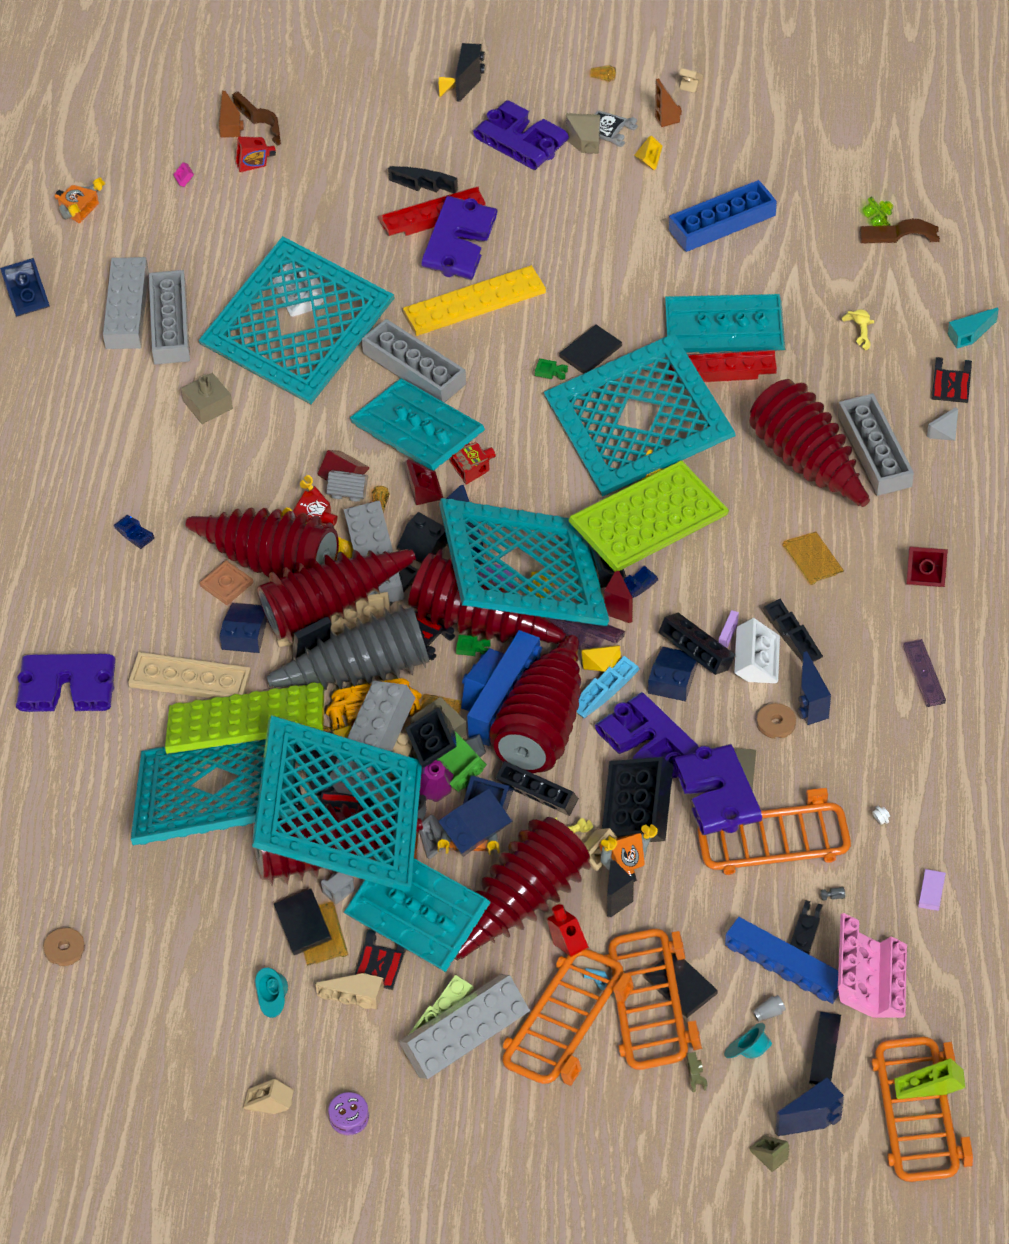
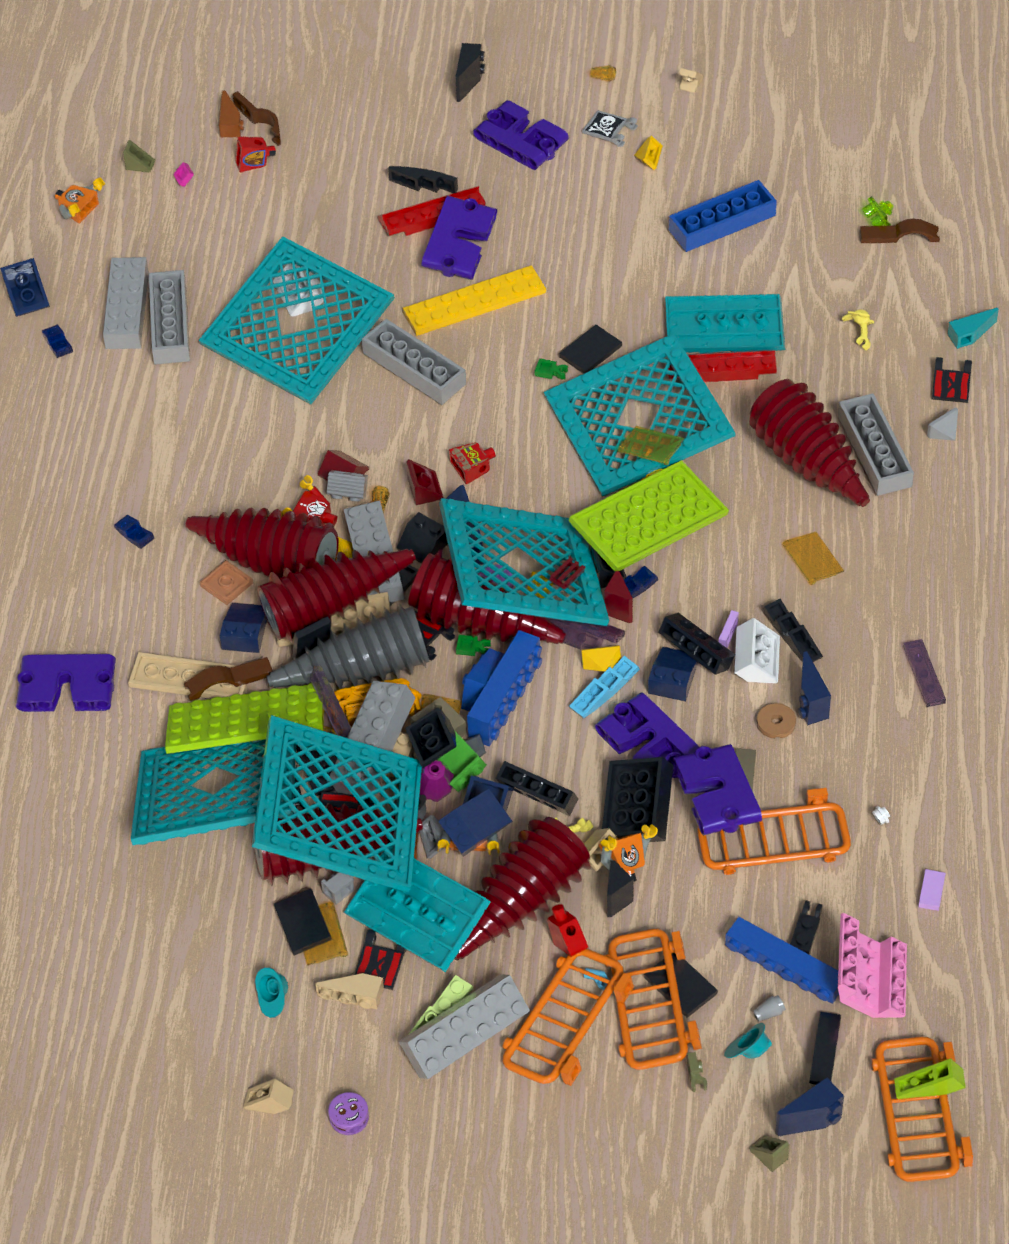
medium nougat tile [43,928,85,966] -> none
dark tan brick [181,372,233,424] -> none
teal piece [350,378,485,471] -> none
yellow slope [439,77,456,97] -> none
dark red cone [490,635,581,773] -> none
dark tan slope [566,113,600,154] -> none
dark orange slope [655,78,682,128] -> none
dark grey piece [820,887,845,901] -> none
dark red slope [906,546,948,587] -> none
none -> clear blue slope [42,324,73,358]
none -> olive slope [123,140,155,173]
none -> reddish brown piece [184,657,273,701]
none -> tile [310,665,351,738]
none -> dark red tile [549,557,585,590]
none -> clear yellow piece [618,426,684,465]

